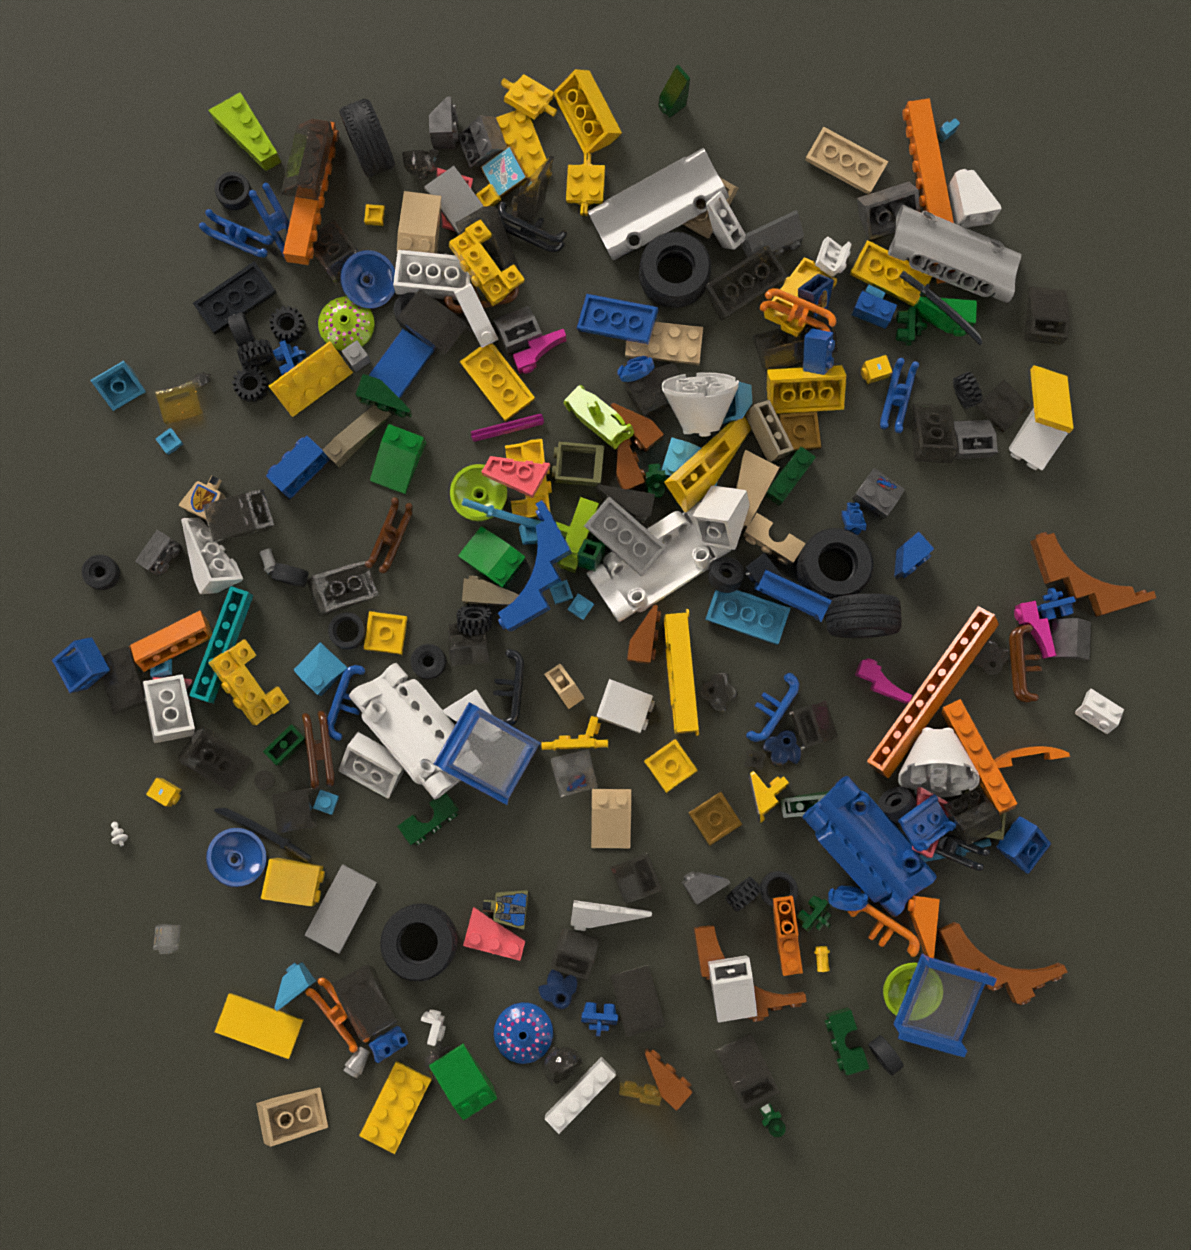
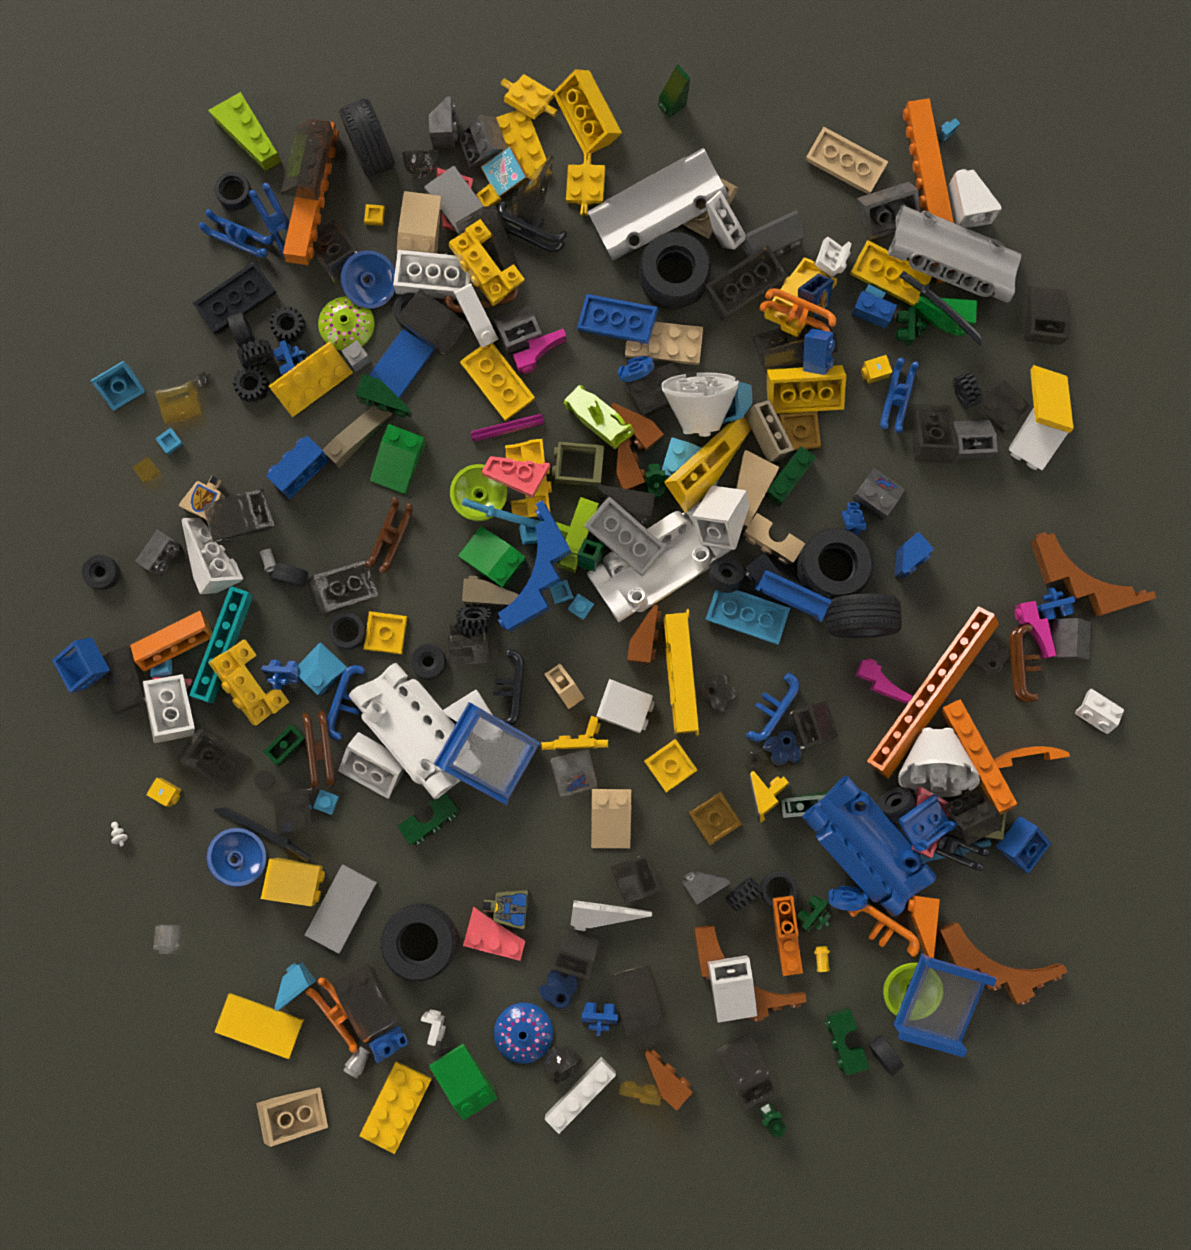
none -> clear yellow tile [132,457,160,483]
none -> blue hips [261,660,300,690]

